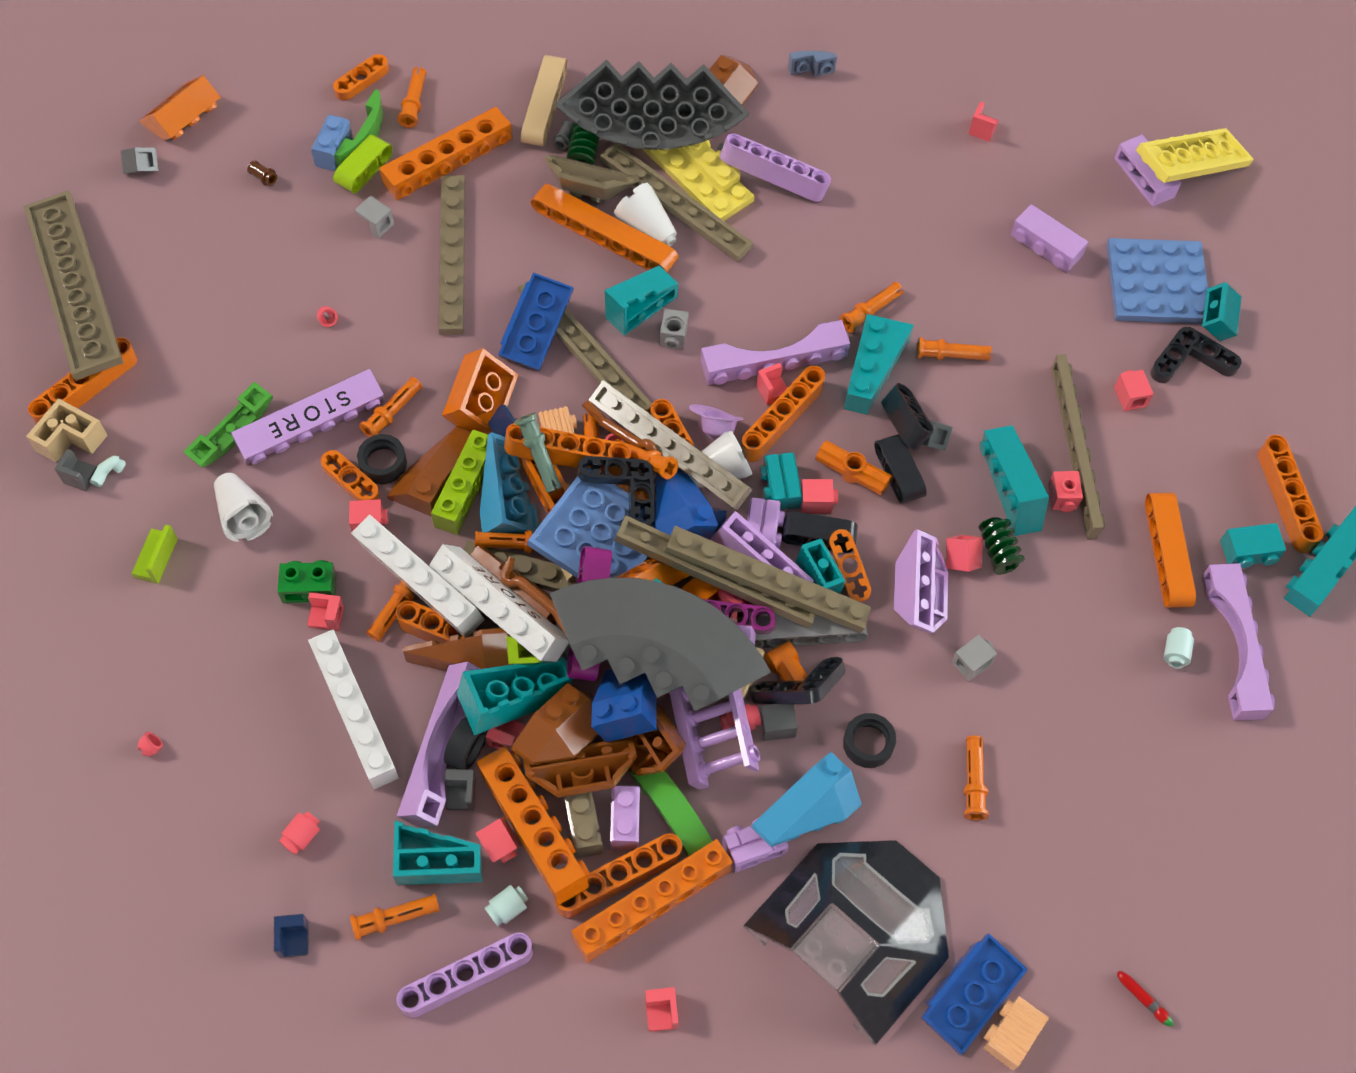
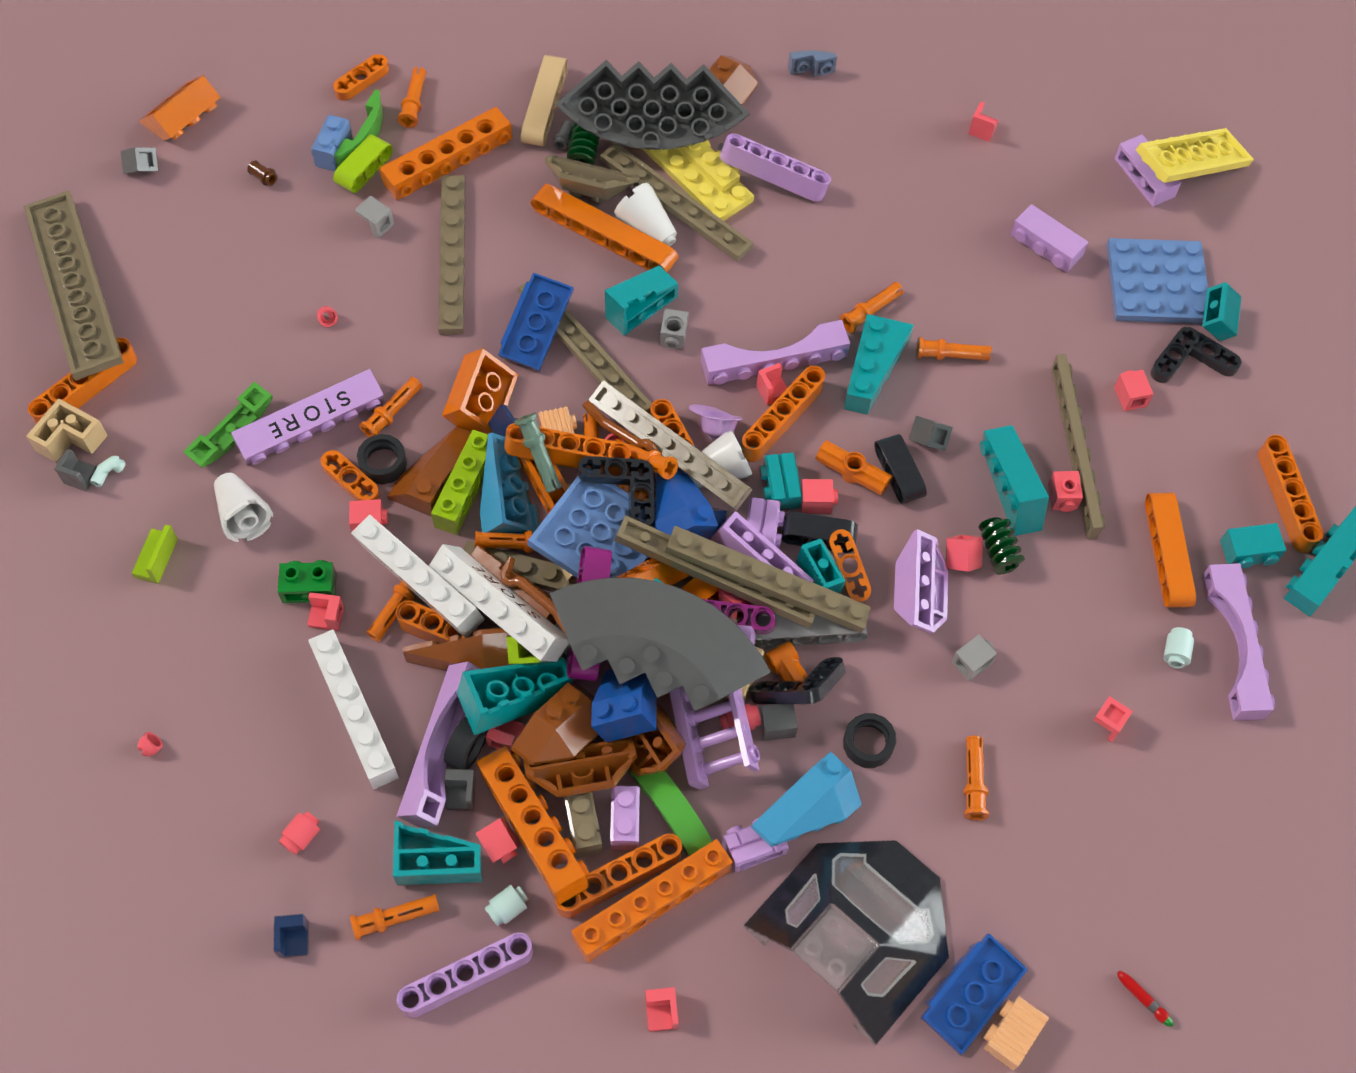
black beam [881,383,934,450] -> none
none -> coral panel [1093,696,1133,742]

